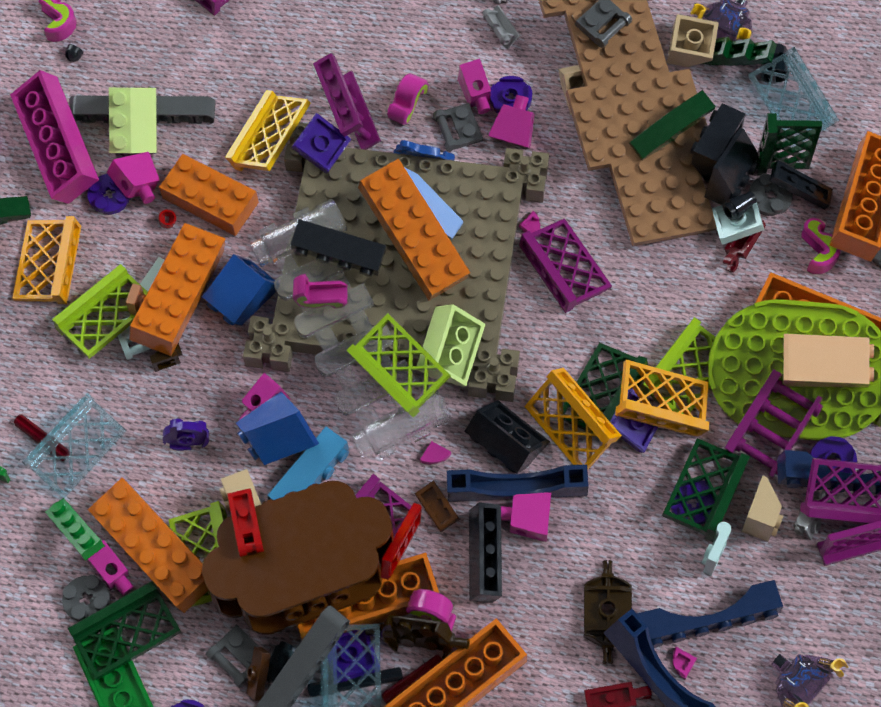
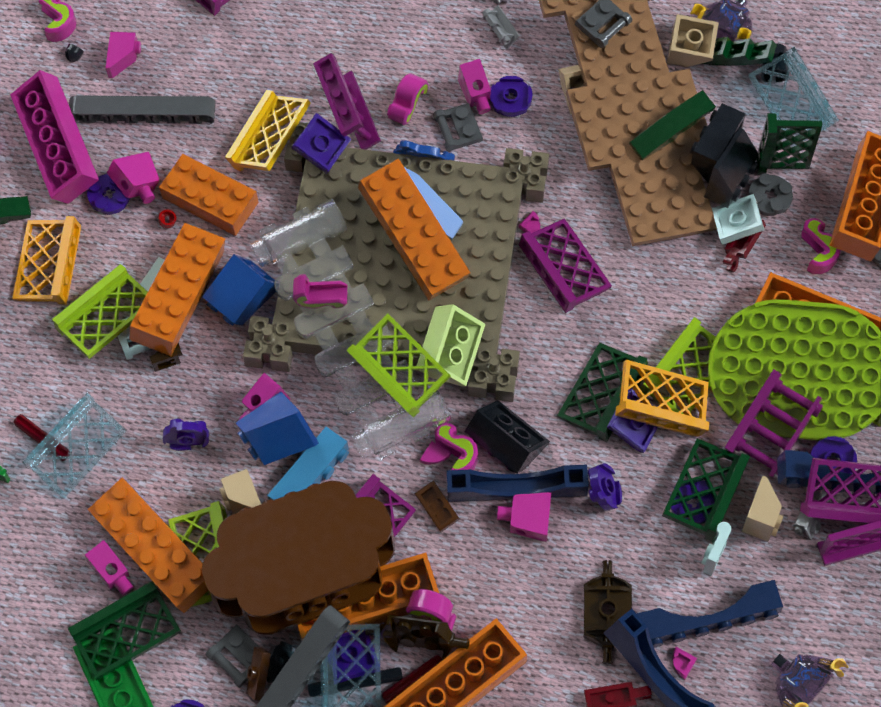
green plate [45,498,105,561] -> none
dark grey plate [62,575,111,622] -> none
yellowish green slope [109,87,157,153] -> none
nougat plate [126,284,146,315] -> none
red plate [227,488,264,557] -> none
black brick [290,219,386,277] -> none
red tile [381,503,422,580] -> none
black brick [469,502,502,603] -> none
dark pink torso [488,95,534,149] -> none
light orange fence [524,368,622,470] -> none
black cone [723,191,757,220] -> none
black plate [770,160,833,210] -> none
light nougat slope [783,334,874,387] -> none
none -> dark pink slope [106,32,141,78]
none -> dark pink animal [435,423,478,470]
none -> dark purple plate [588,463,622,511]

